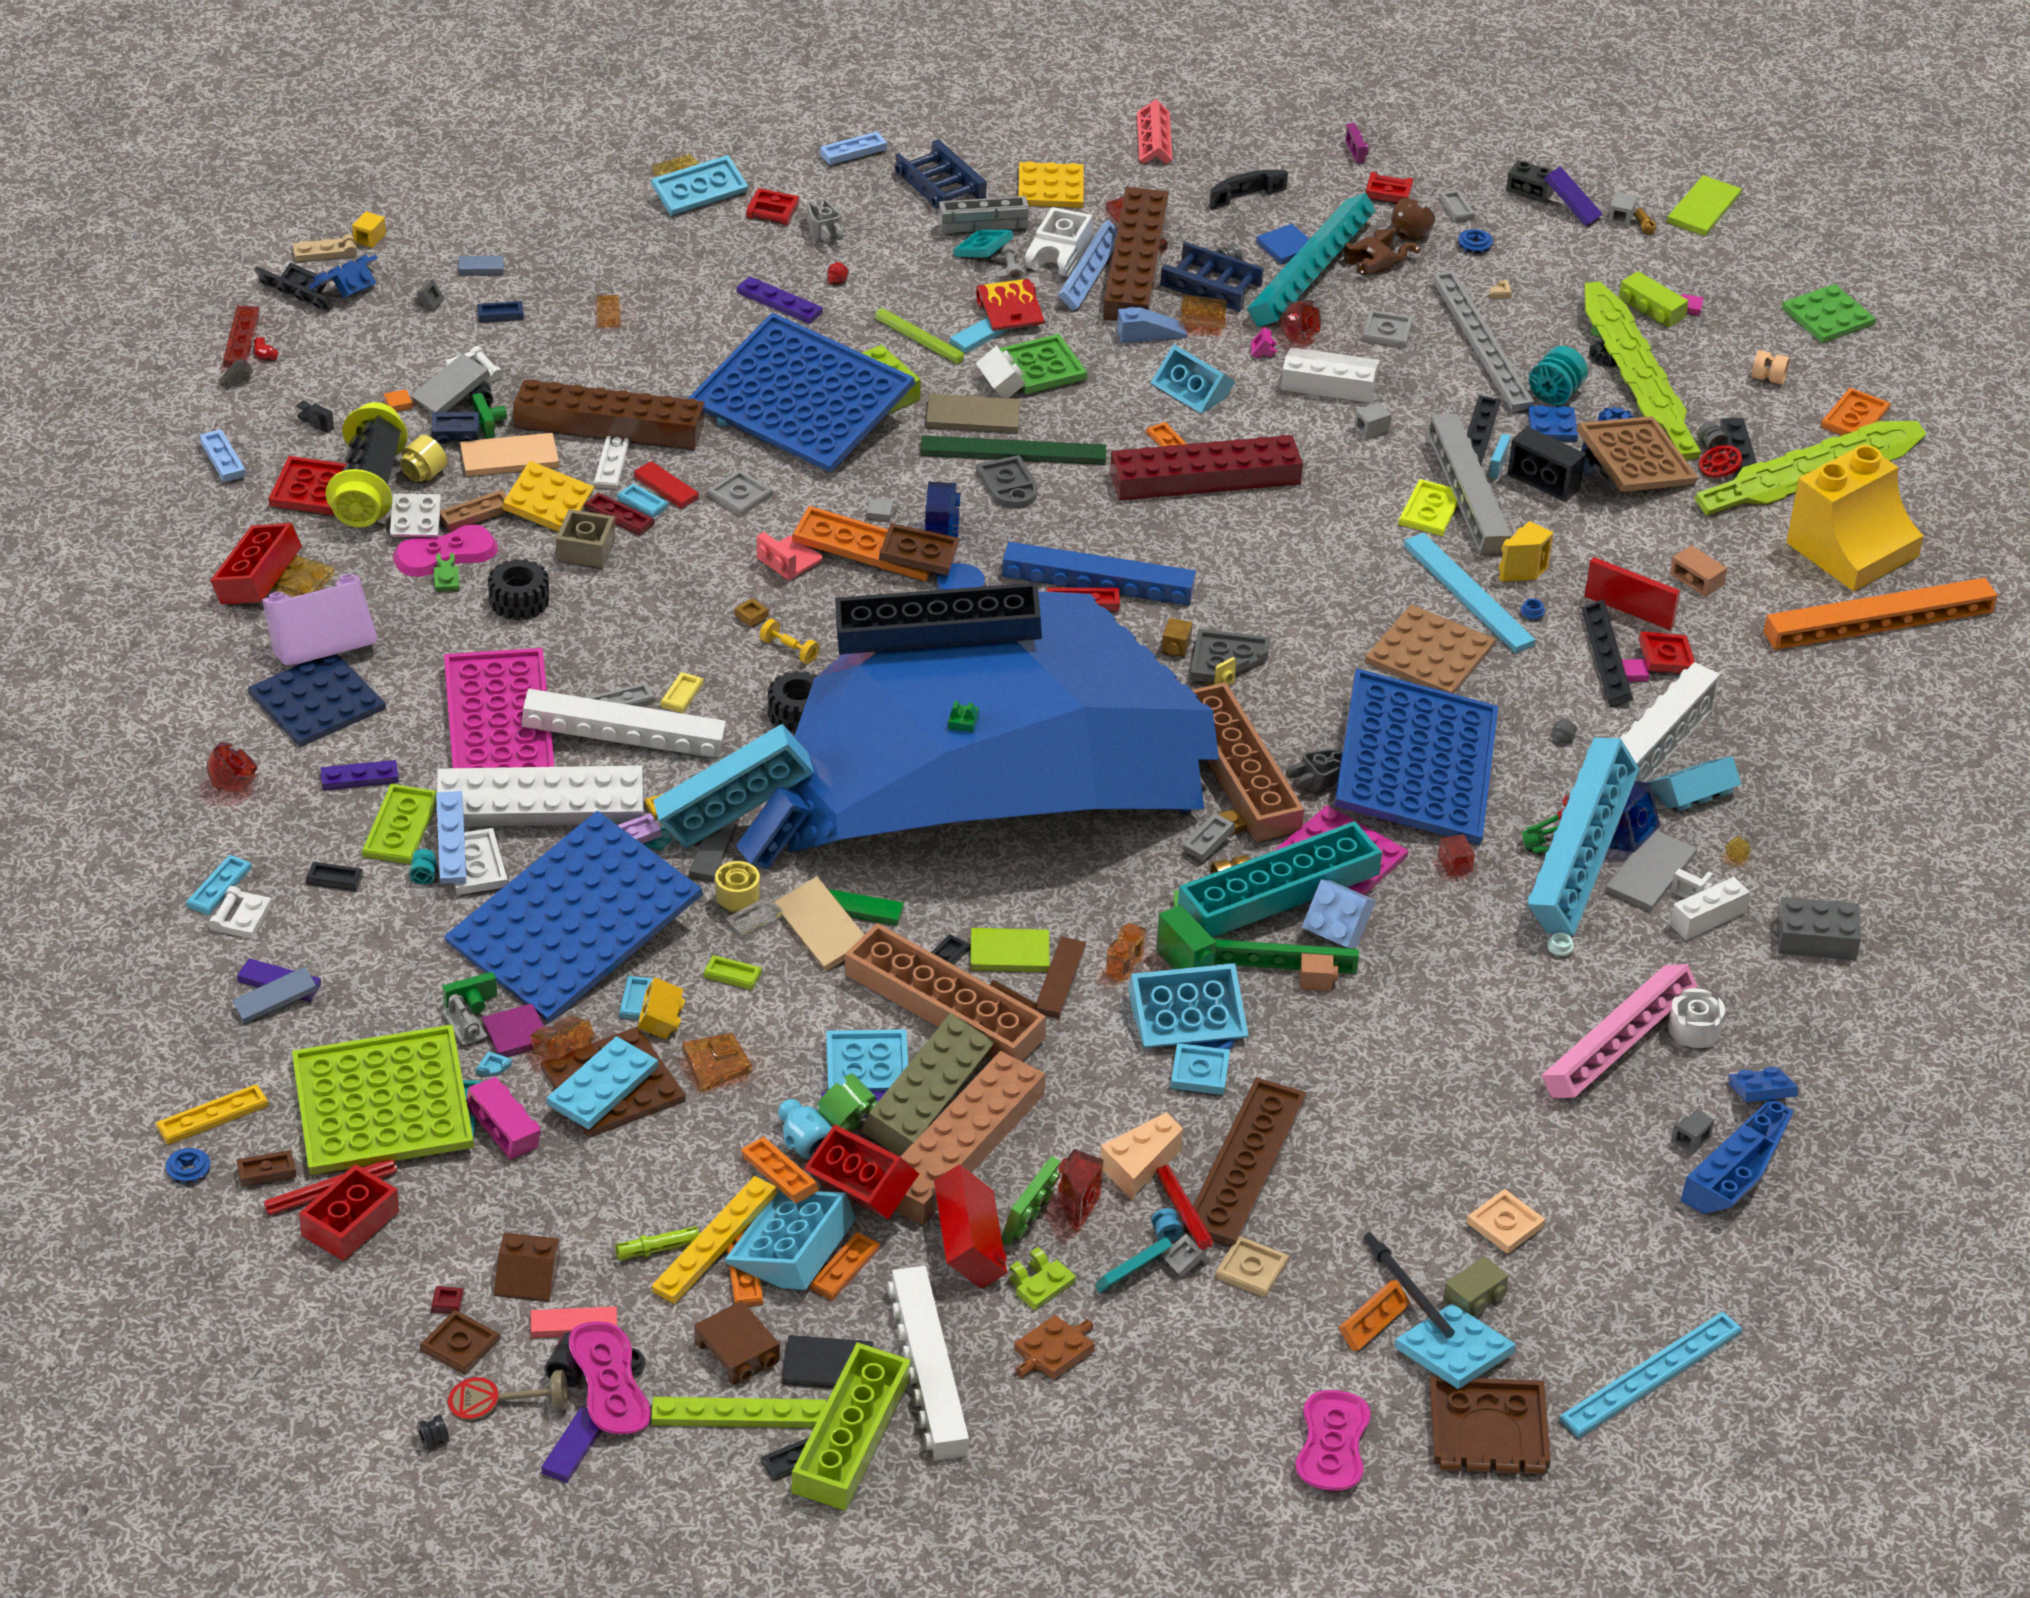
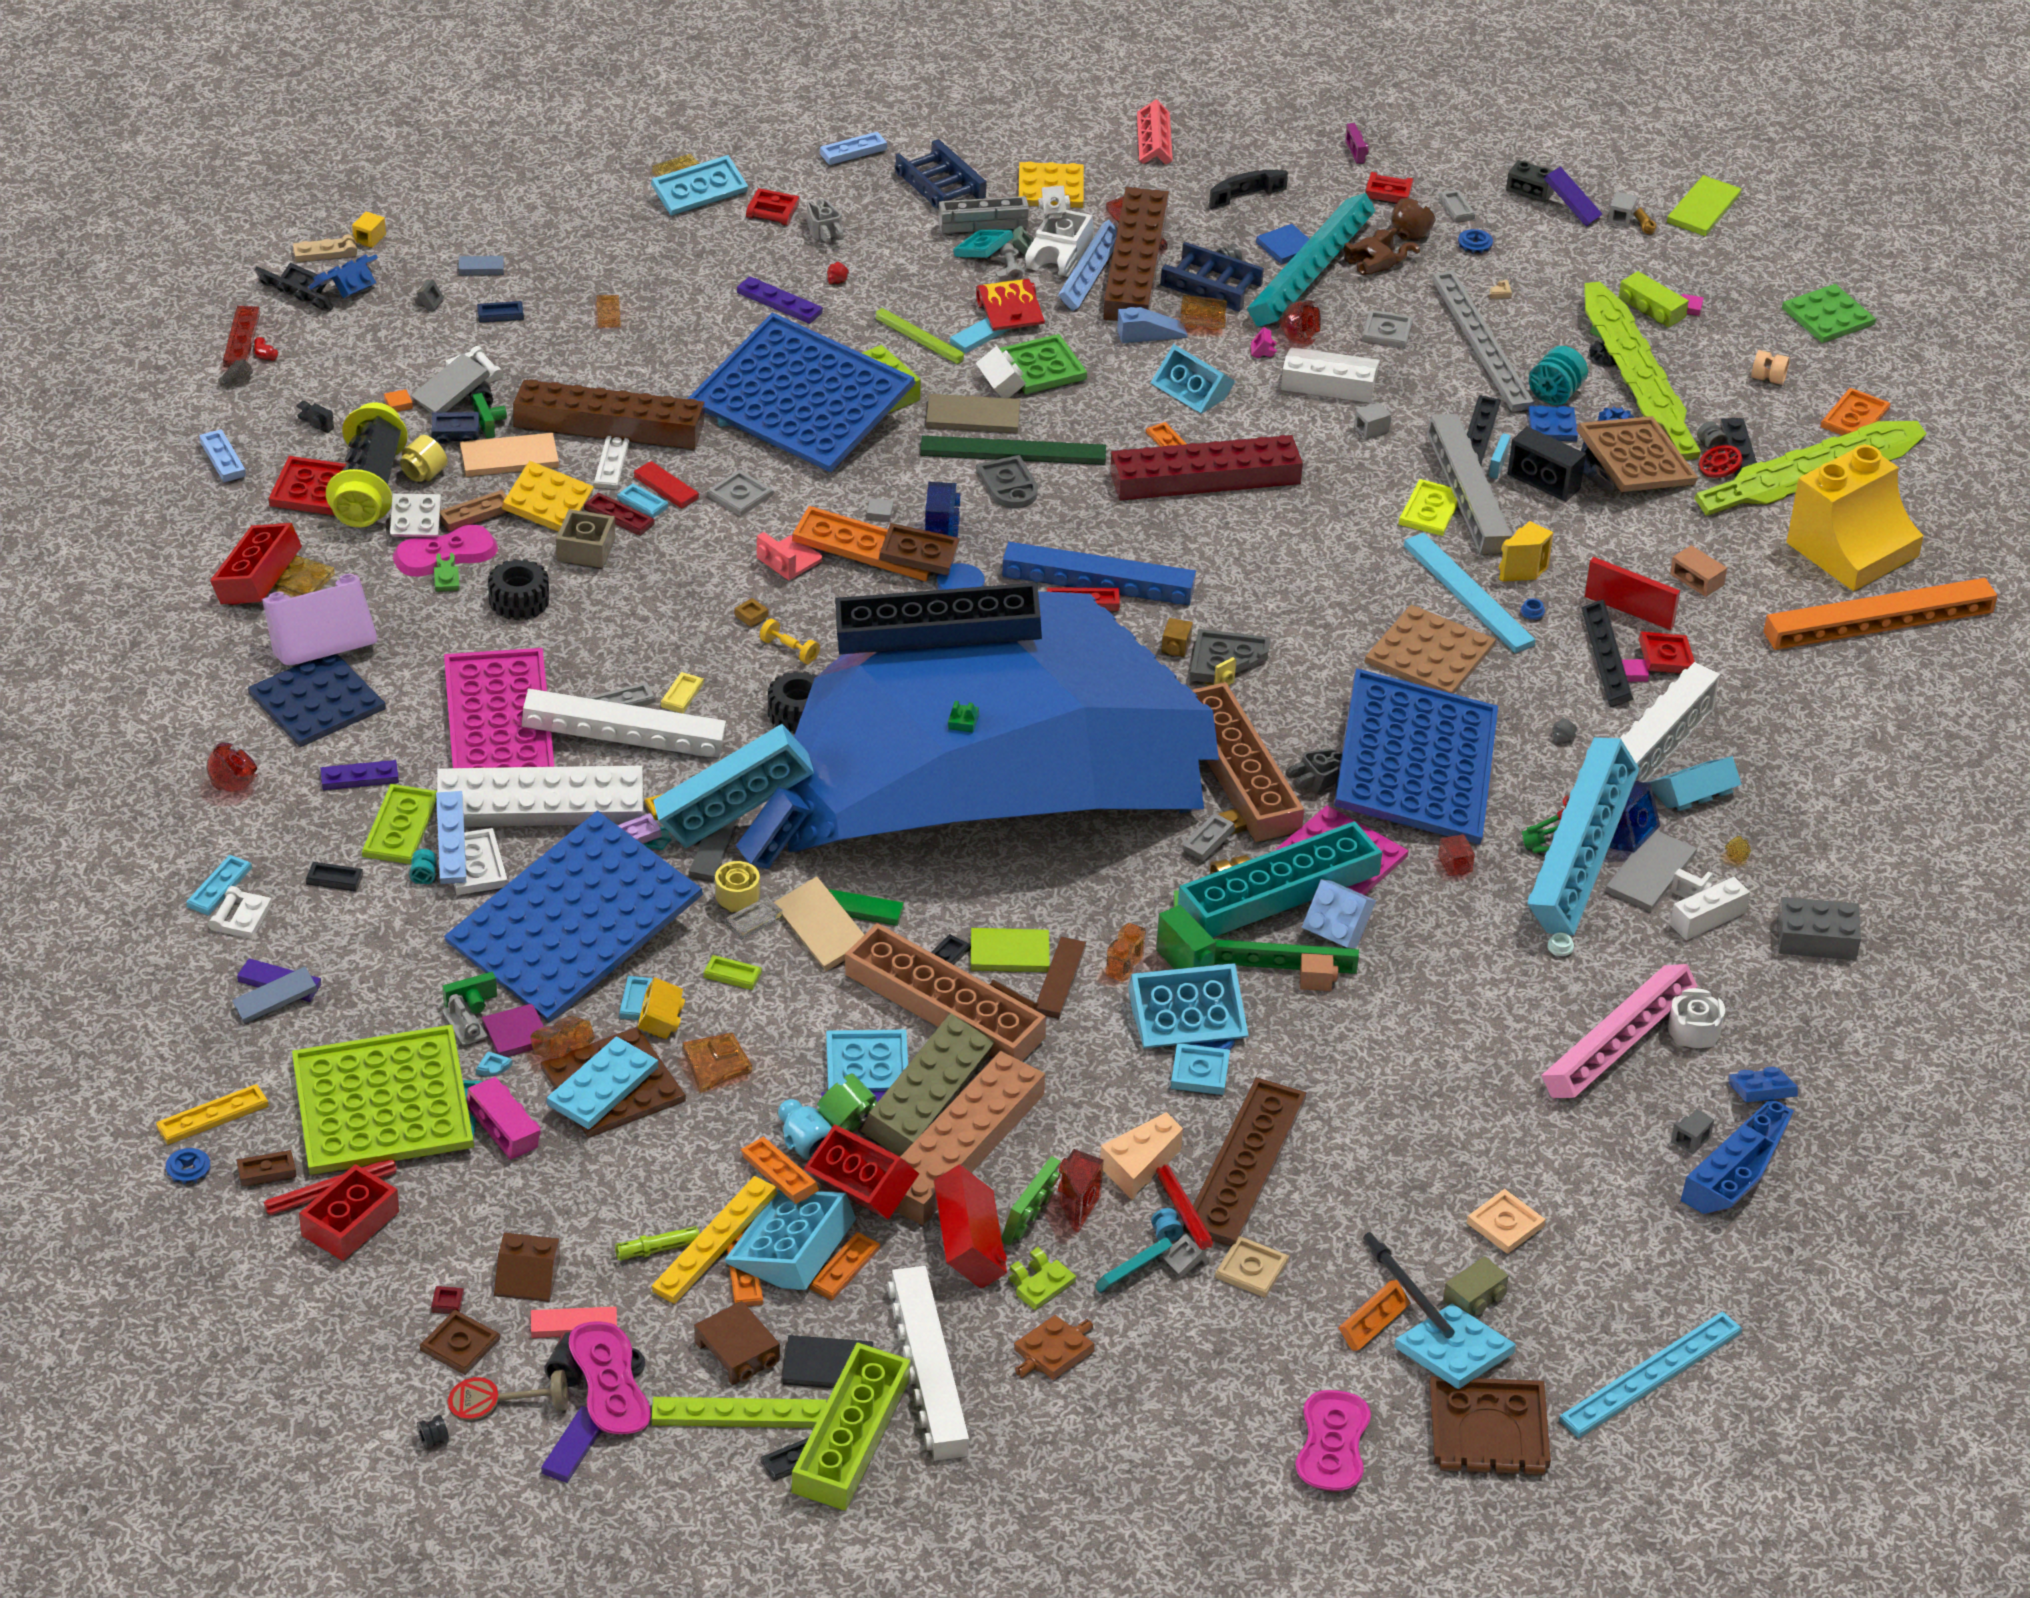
none -> sand green plate [1011,226,1034,256]
none -> white brick [1038,186,1070,220]

